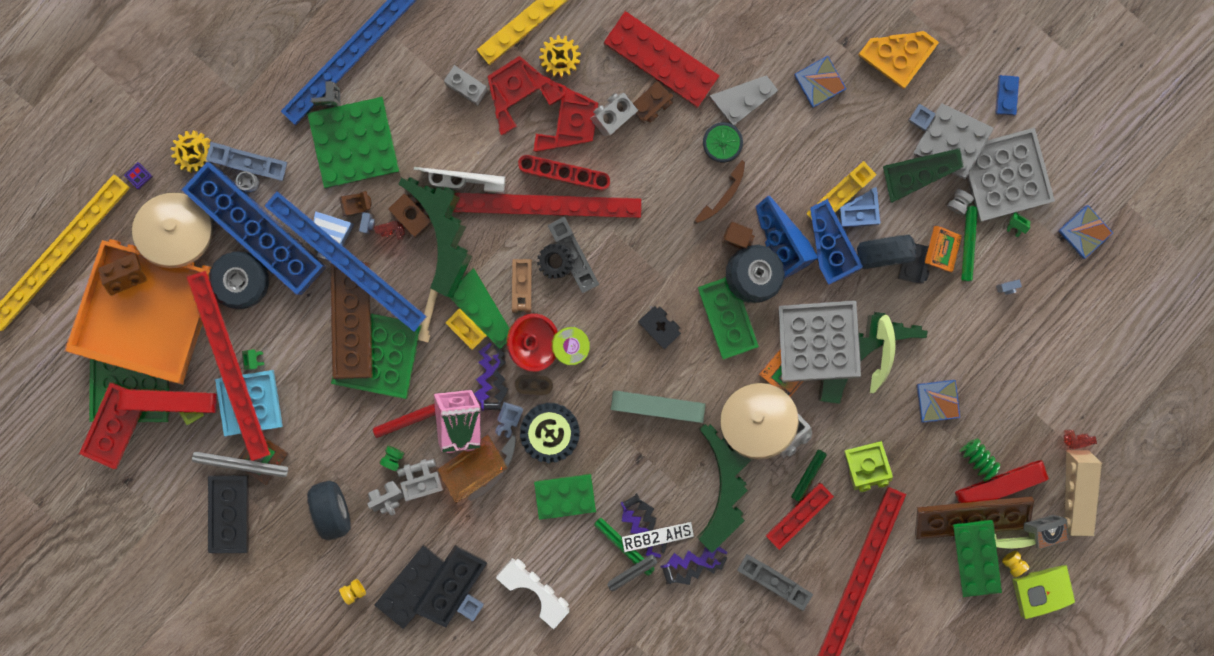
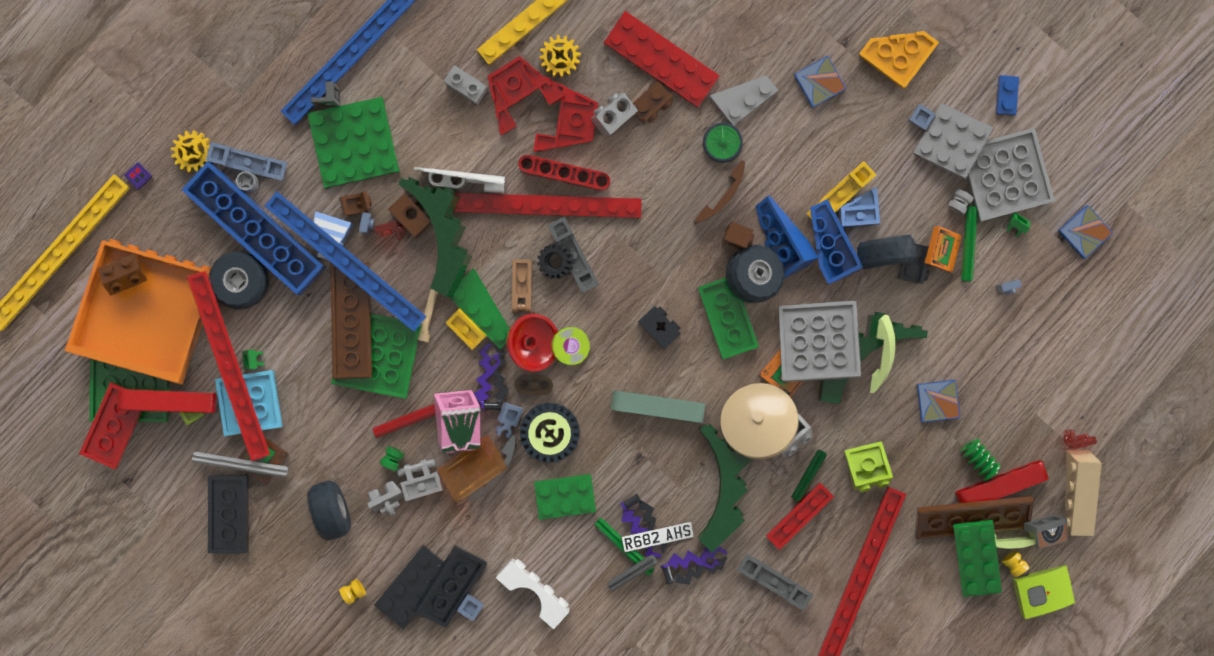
tan dish [132,193,213,268] -> none
dark green wing [883,148,964,203] -> none

